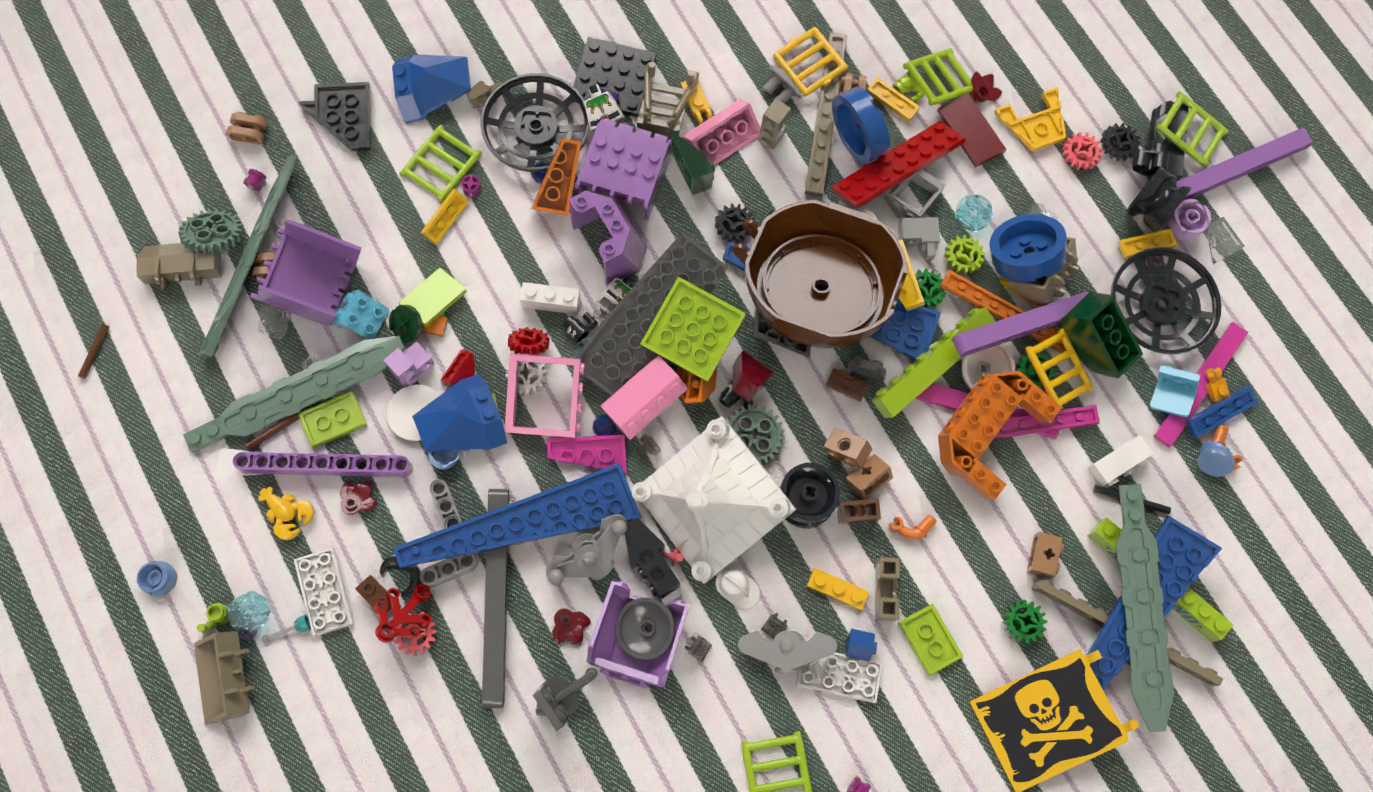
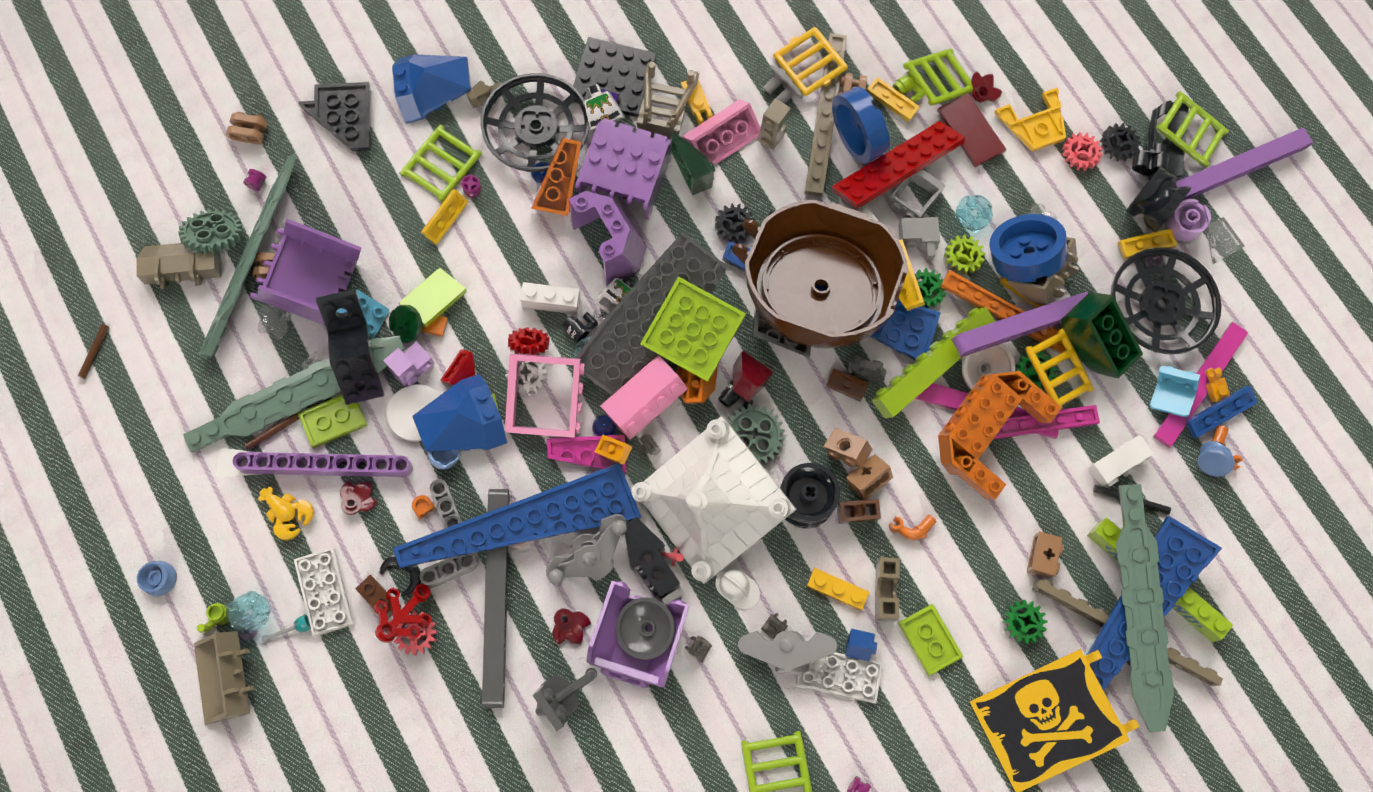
none -> black bracket [316,289,384,405]
none -> orange tile [412,495,436,519]
none -> light orange slope [595,435,632,465]

